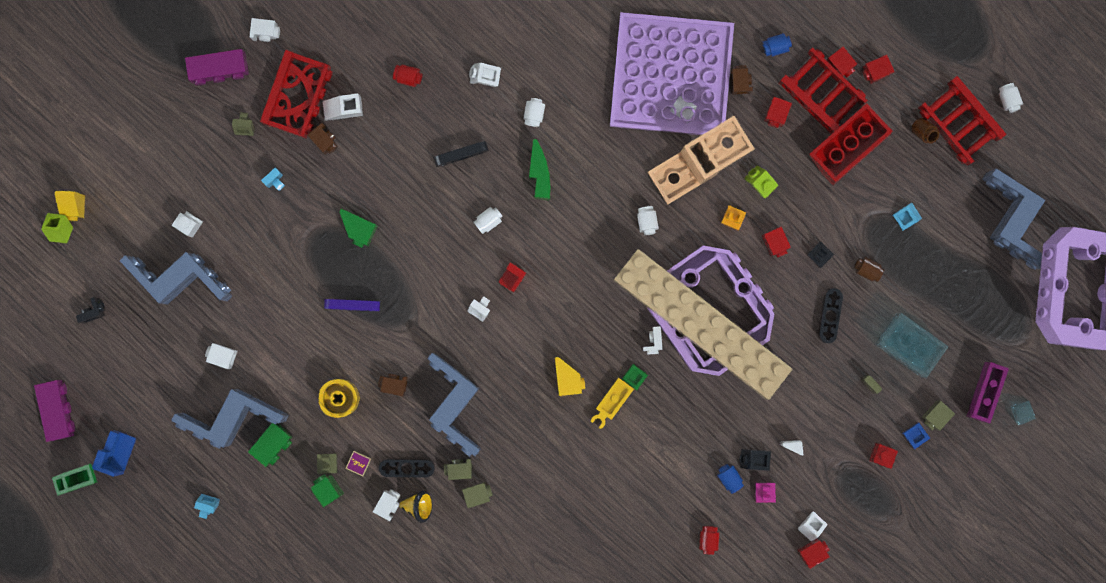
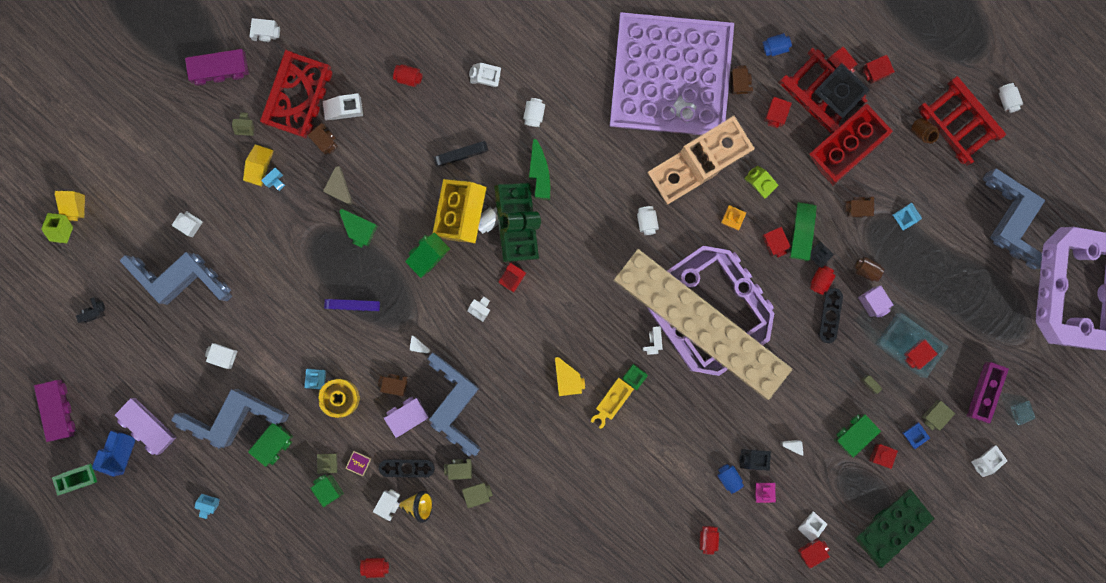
none -> lavender brick [115,398,177,455]
none -> yellow slope [243,144,274,187]
none -> medium azure tile [305,369,326,389]
none -> dark tan slope [323,166,353,205]
none -> red brick [360,558,389,578]
none -> lavender brick [384,397,430,438]
none -> green brick [405,232,450,278]
none -> white slope [410,336,430,354]
none -> yellow brick [432,179,486,243]
none -> dark green plate [494,183,541,262]
none -> green slope [789,202,817,261]
none -> red brick [810,265,836,295]
none -> black brick [815,63,870,118]
none -> green brick [834,414,881,458]
none -> reddish brown brick [845,197,874,218]
none -> dark green plate [855,489,935,568]
none -> lavender brick [858,286,893,318]
none -> red brick [903,339,938,369]
none -> white bracket [972,445,1007,477]

